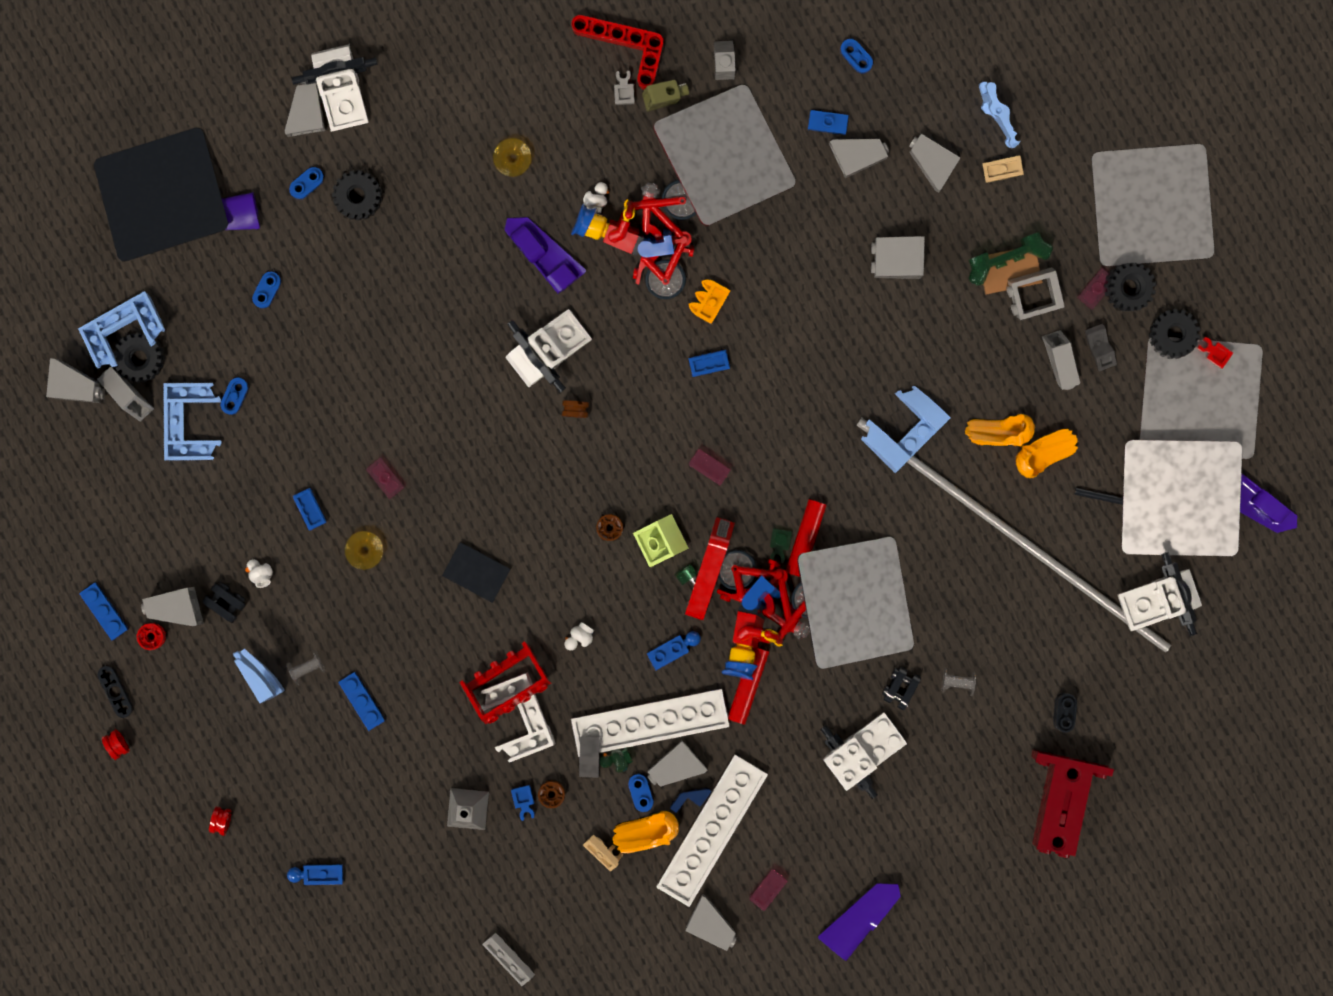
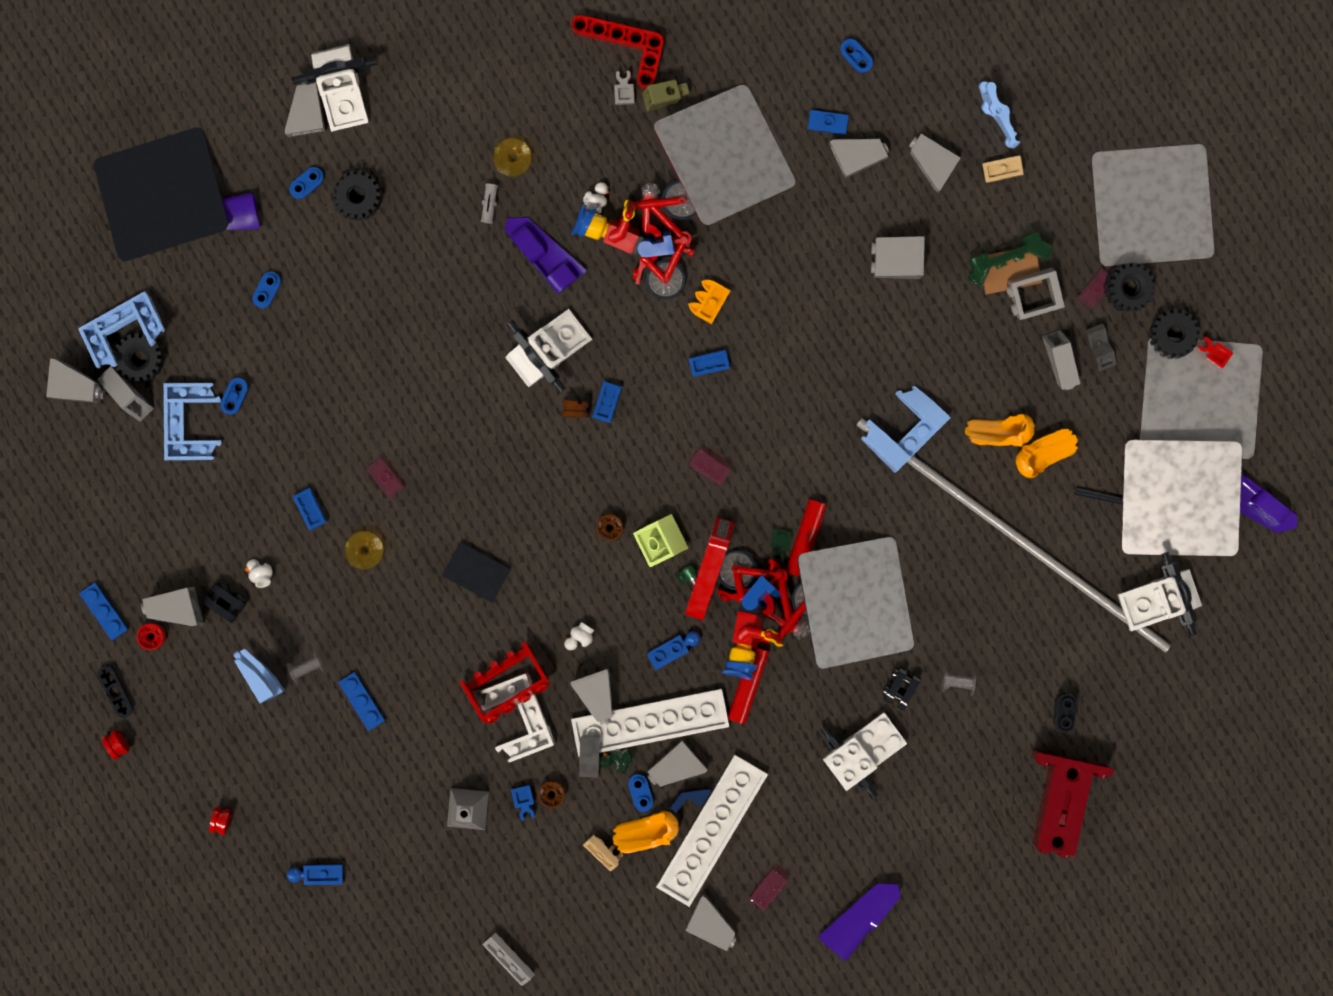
light grey slope [714,41,735,80] -> none
none -> light grey pin [481,184,498,224]
none -> light grey slope [570,669,613,725]
none -> blue plate [592,381,622,423]

